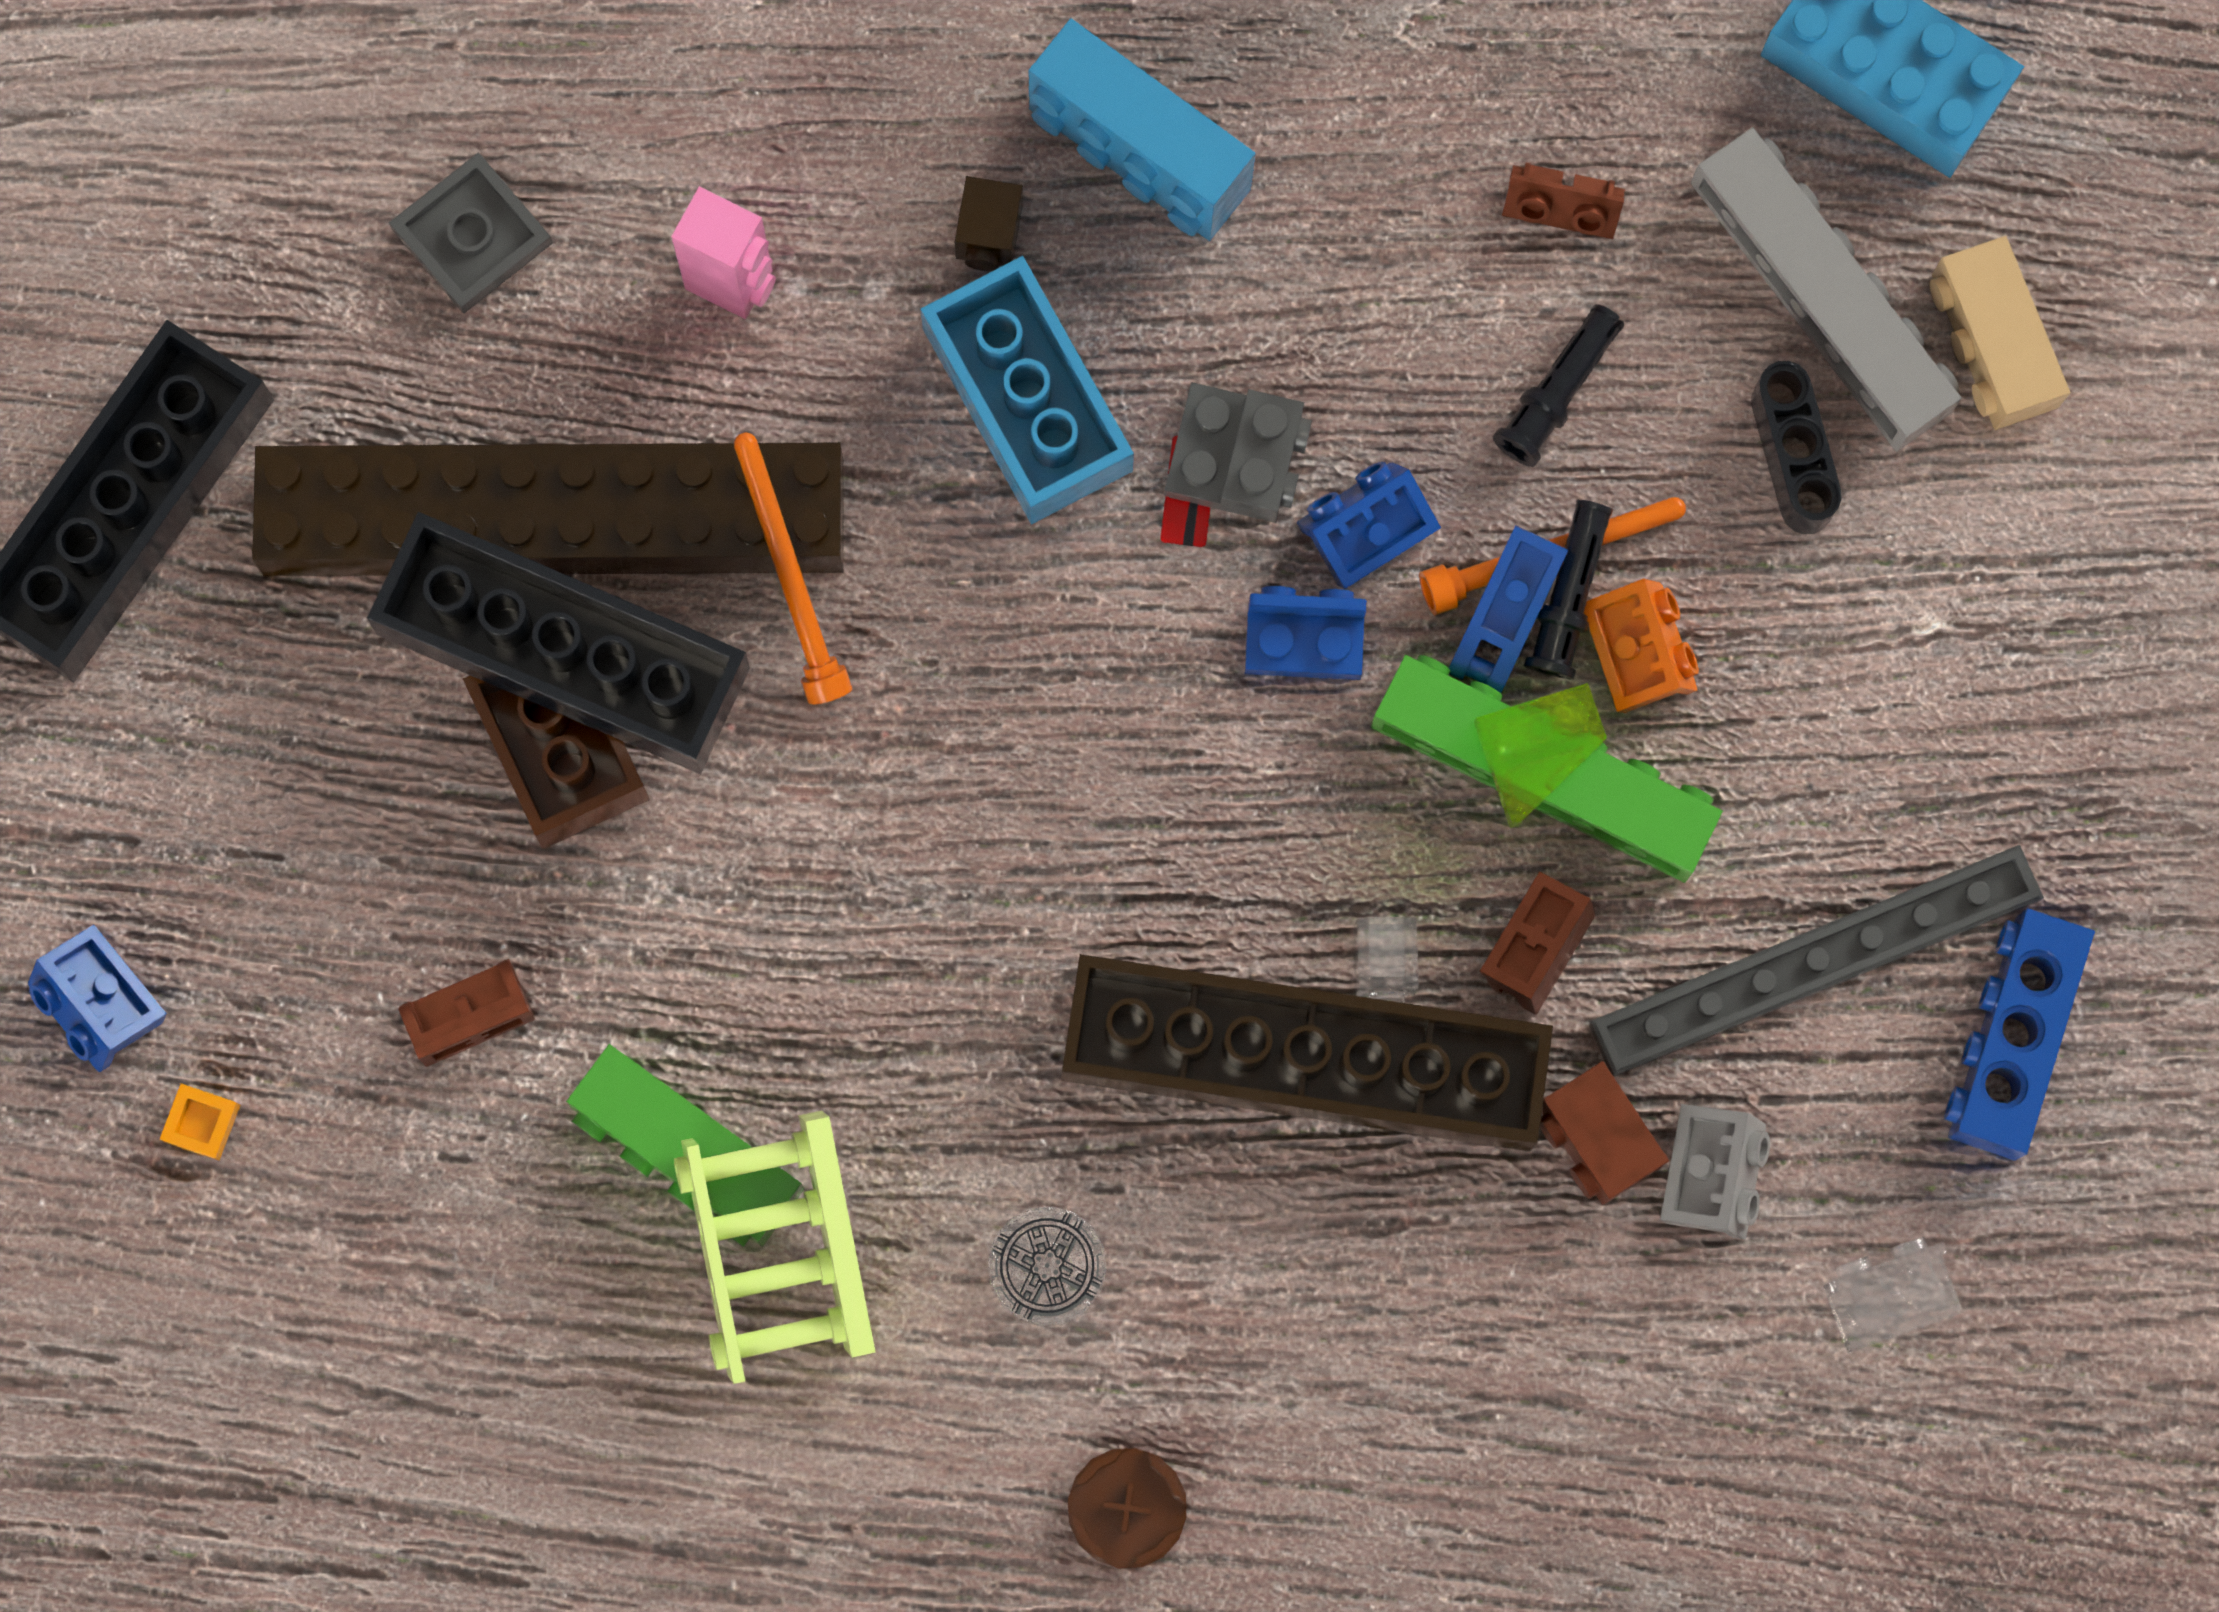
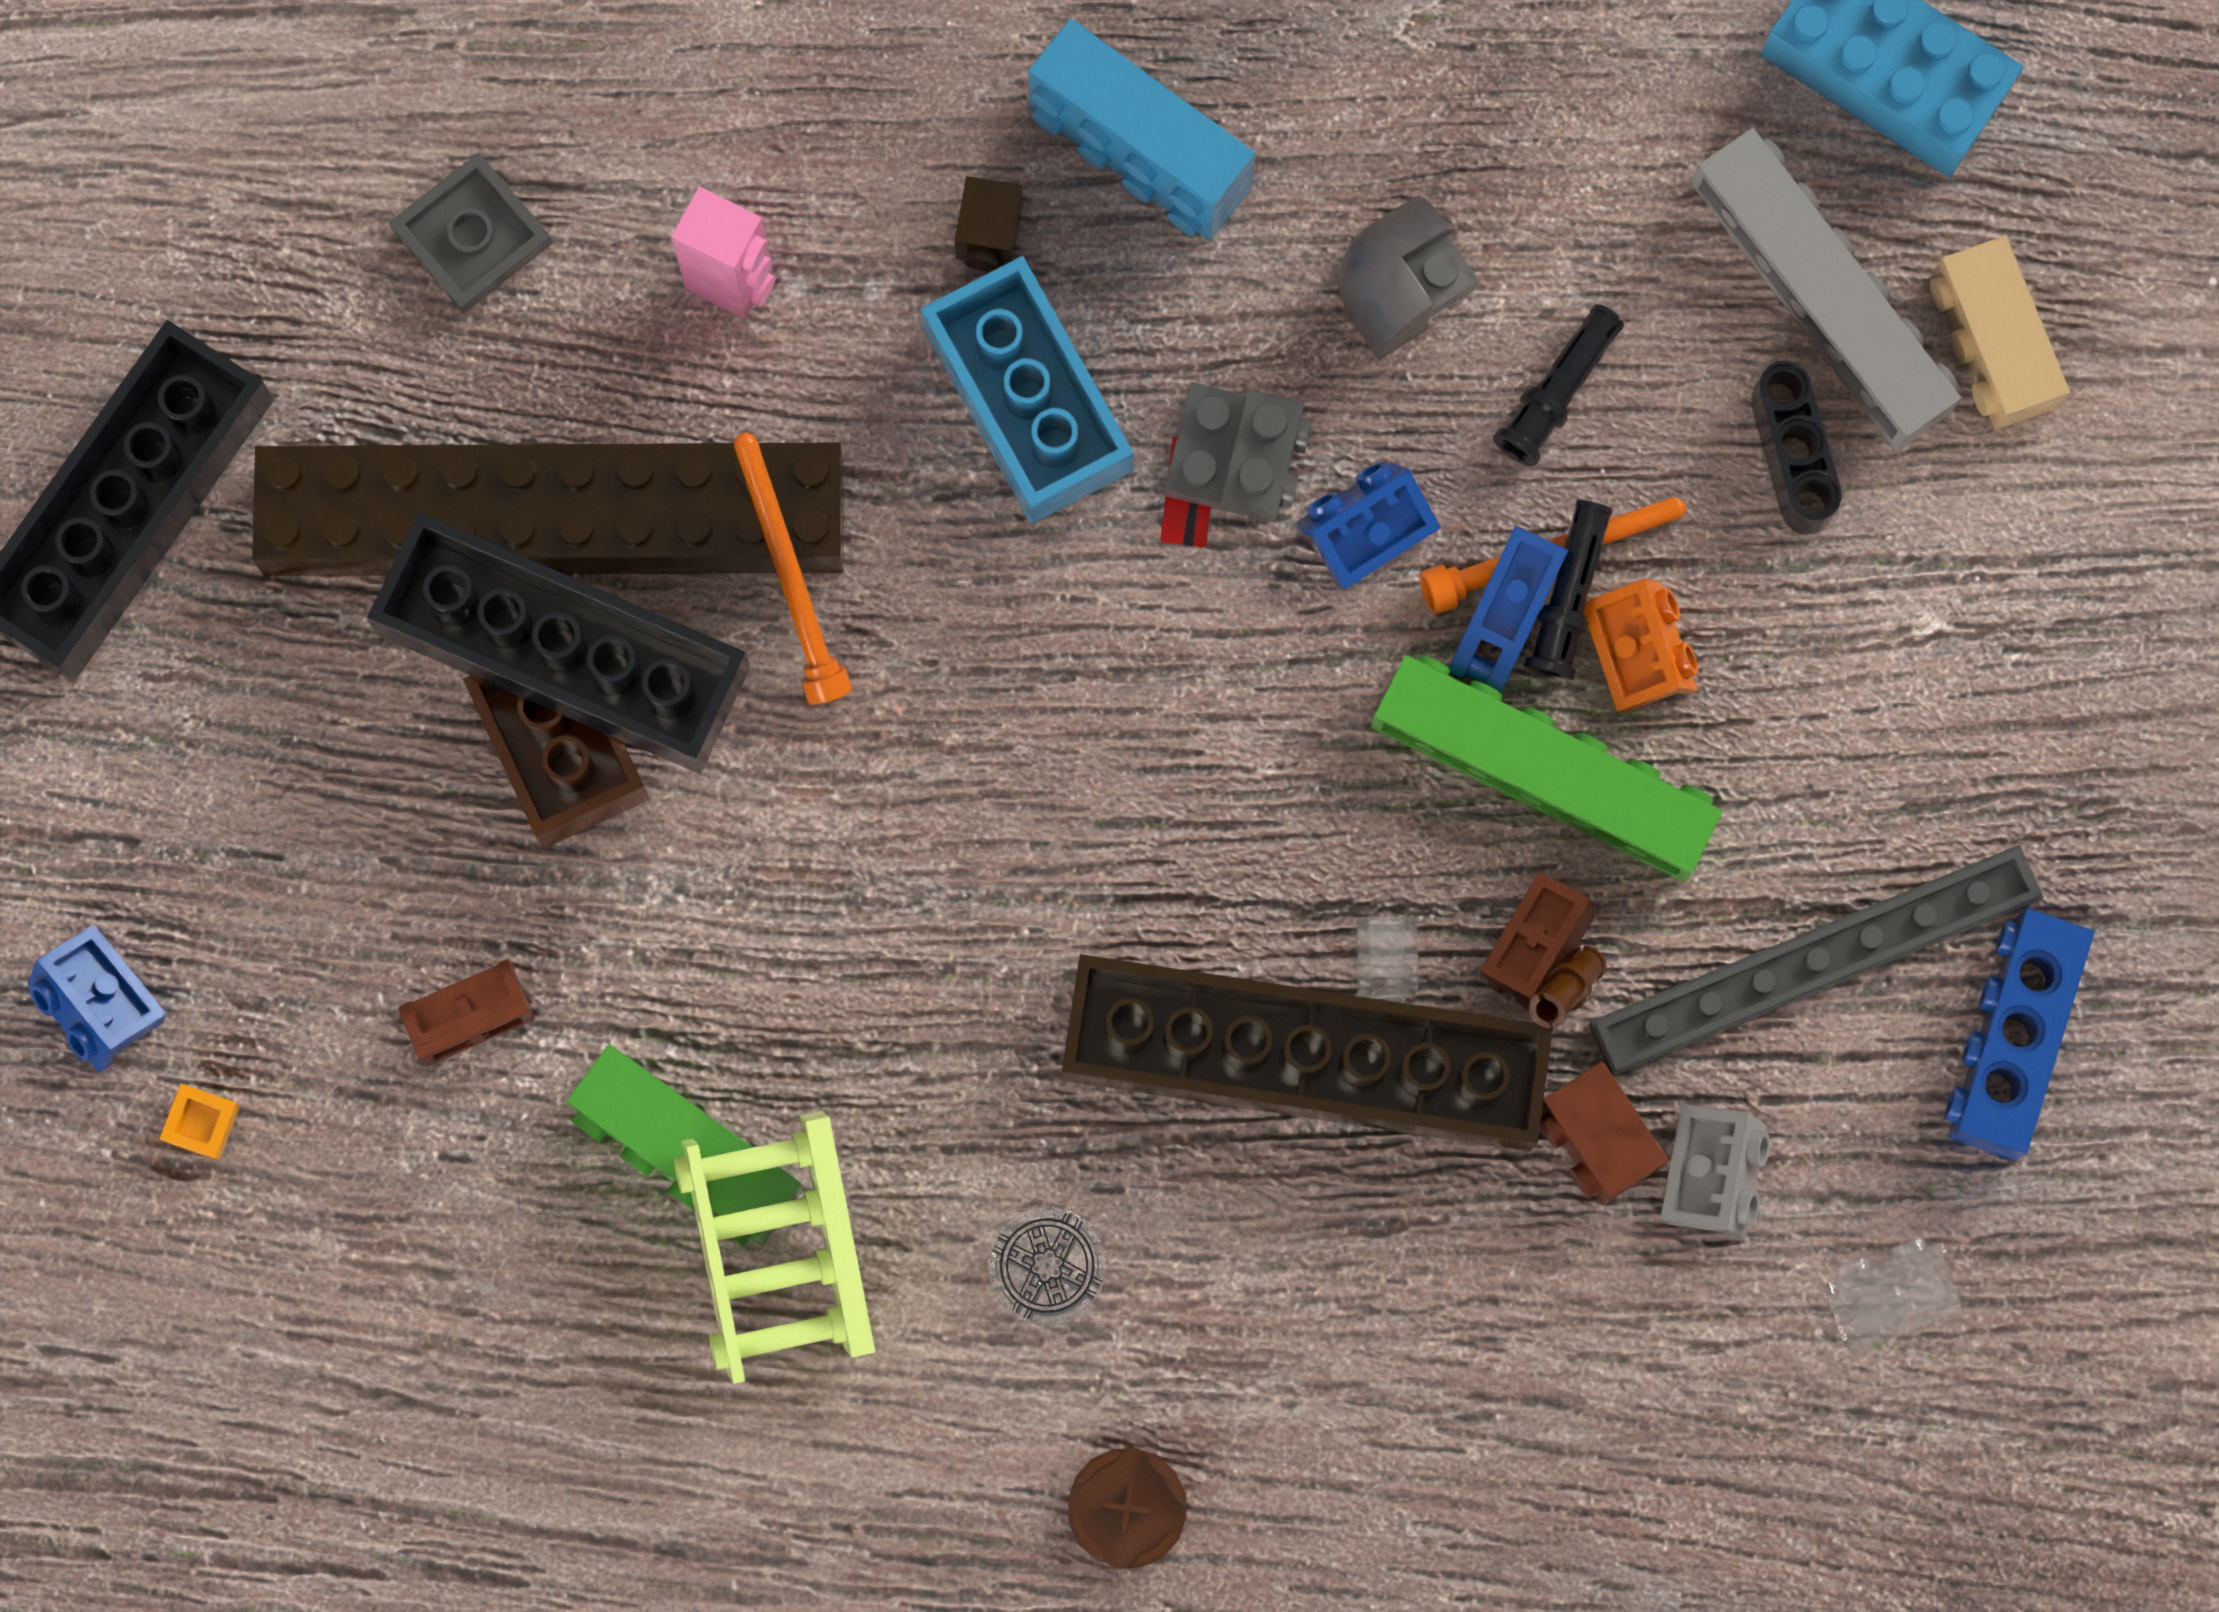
blue bracket [1245,586,1367,680] -> none
clear neon green wing [1474,683,1607,829] -> none
copper hinge [1502,162,1625,239] -> none
none -> flat silver brick [1339,195,1480,361]
none -> reddish brown pin [1529,946,1607,1028]

